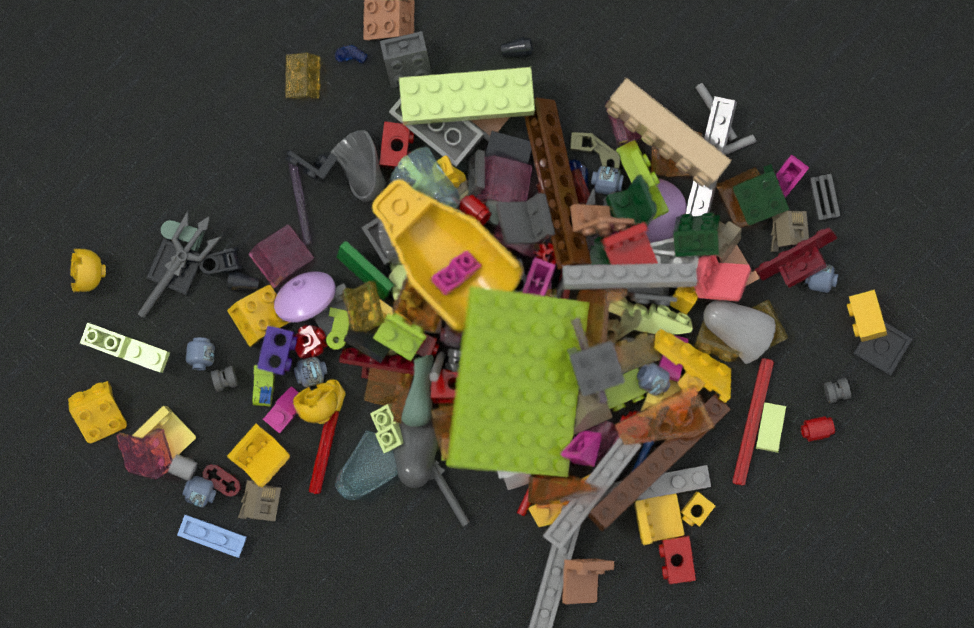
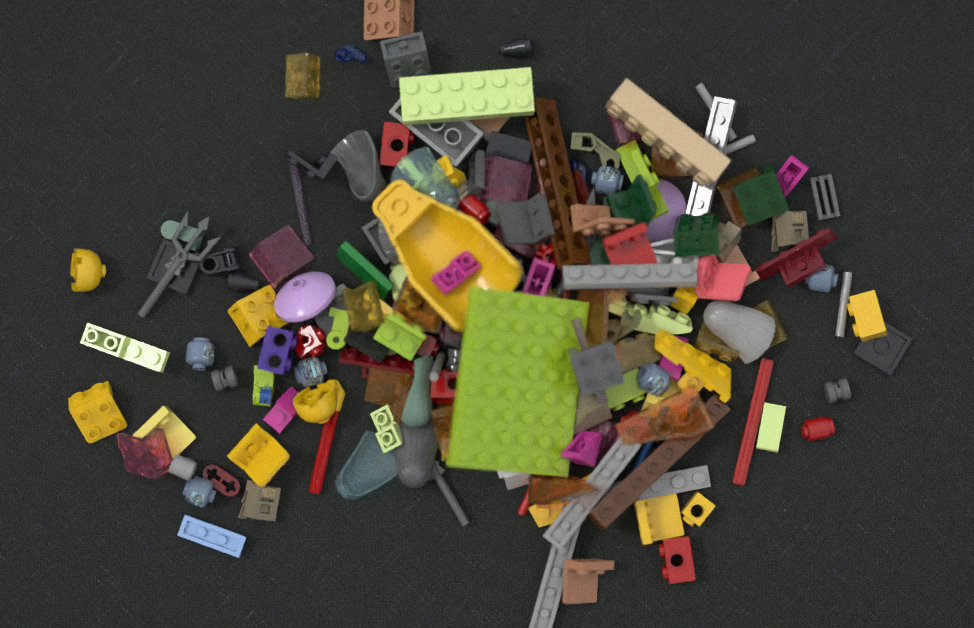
none -> light grey bar [835,272,852,337]

